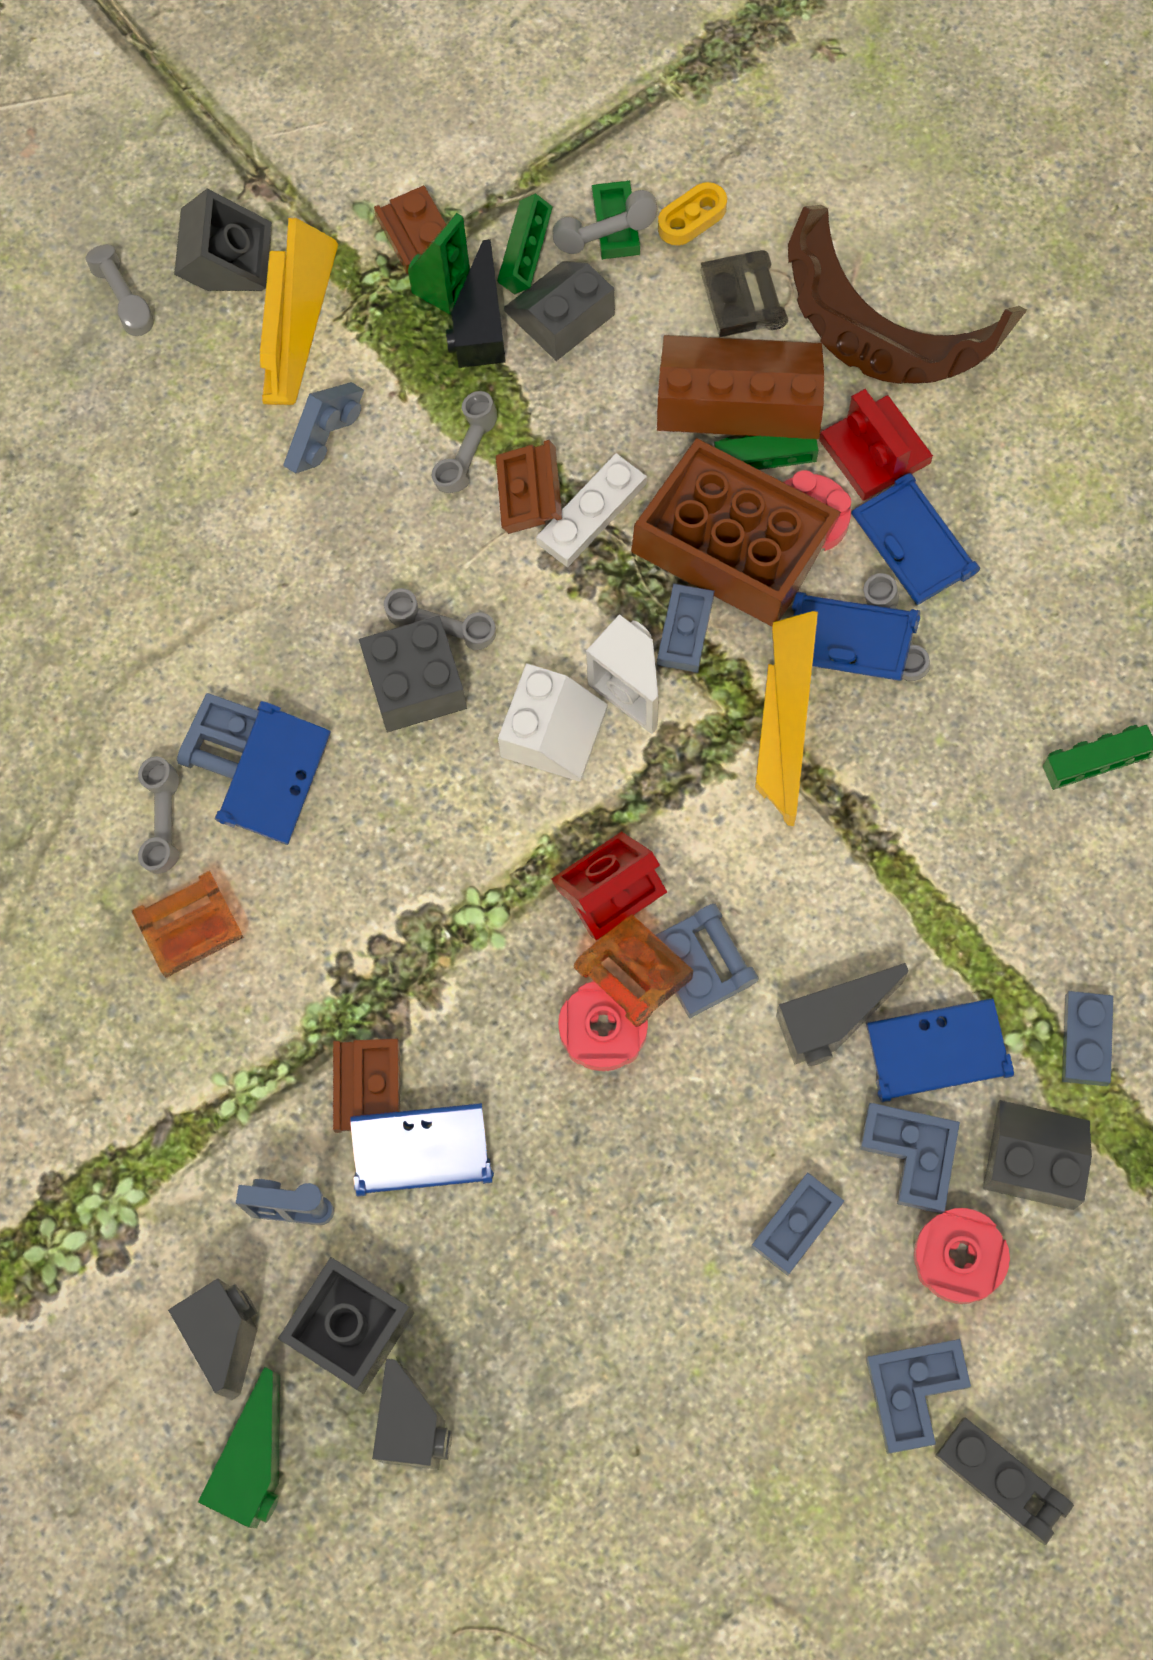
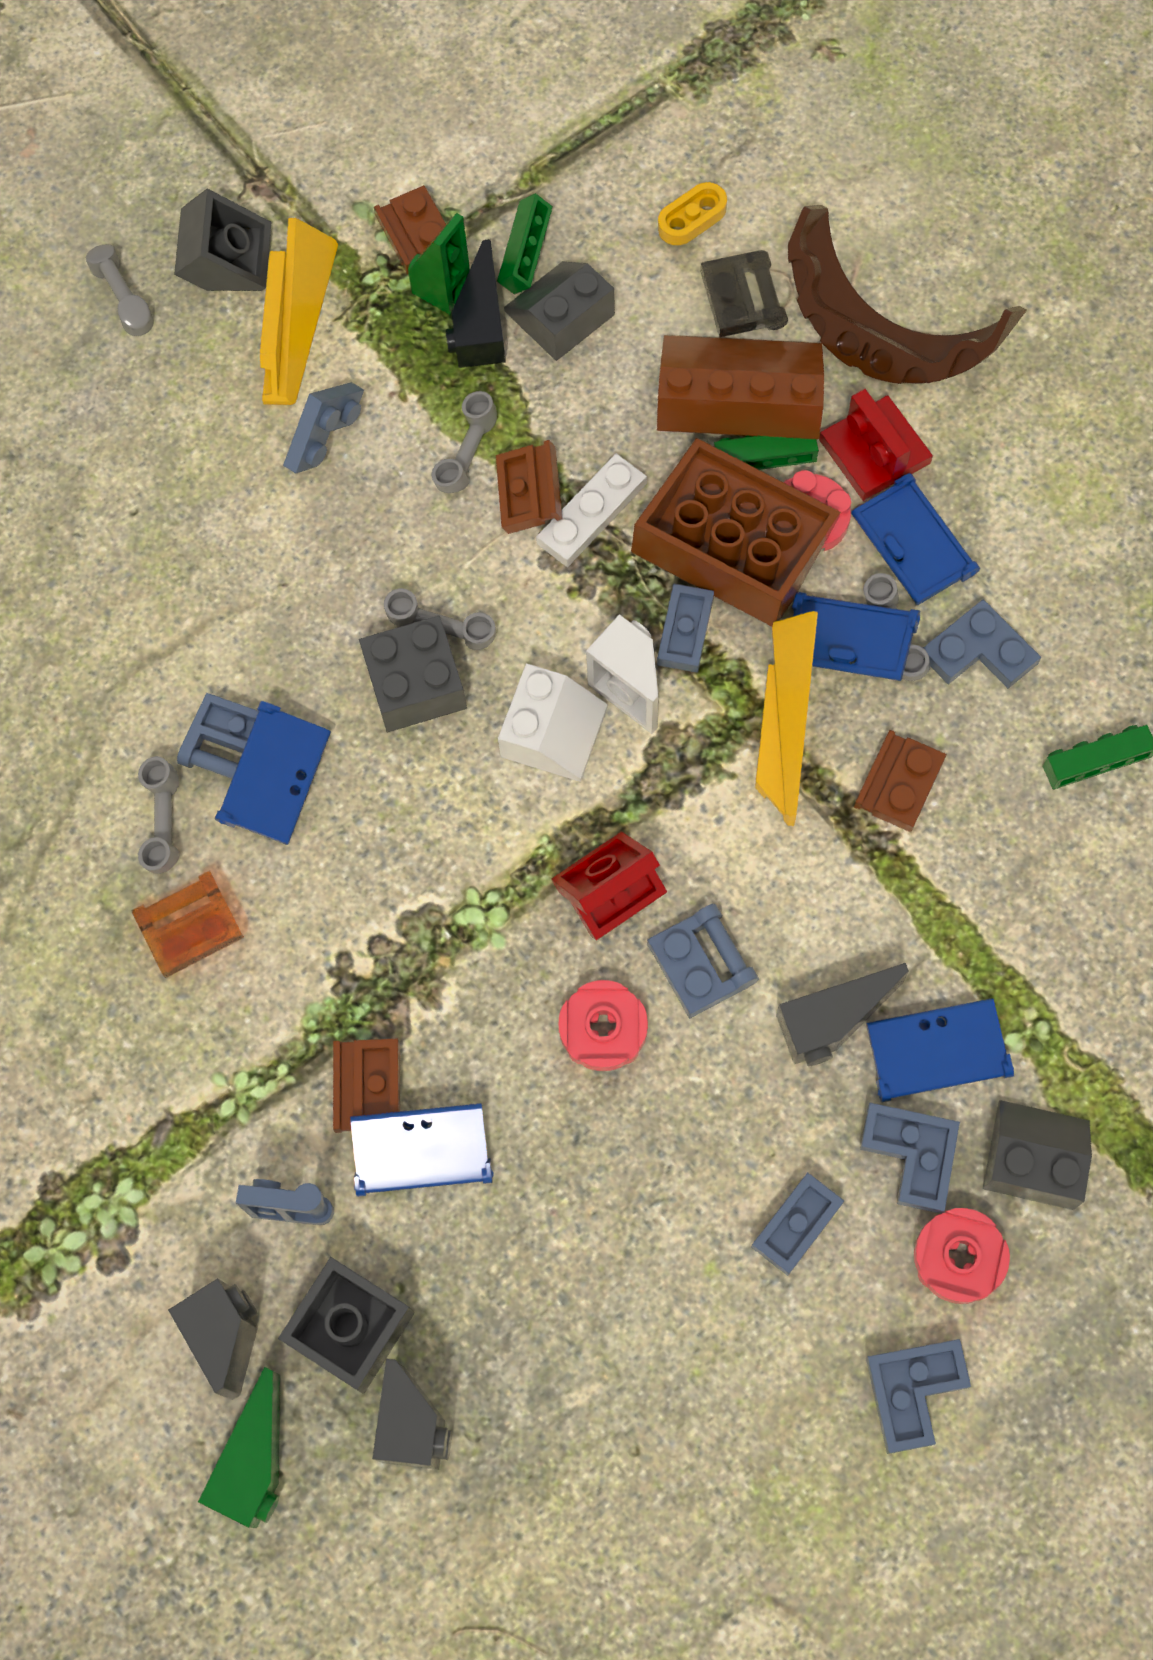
light grey bar [553,190,657,254] -> none
clear orange plate [574,914,693,1027] -> none
green plate [591,180,640,260] -> none
dark grey plate [935,1417,1074,1545] -> none
sand blue plate [1062,991,1113,1087] -> none
none -> dark orange plate [854,730,947,832]
none -> sand blue plate [923,599,1041,689]

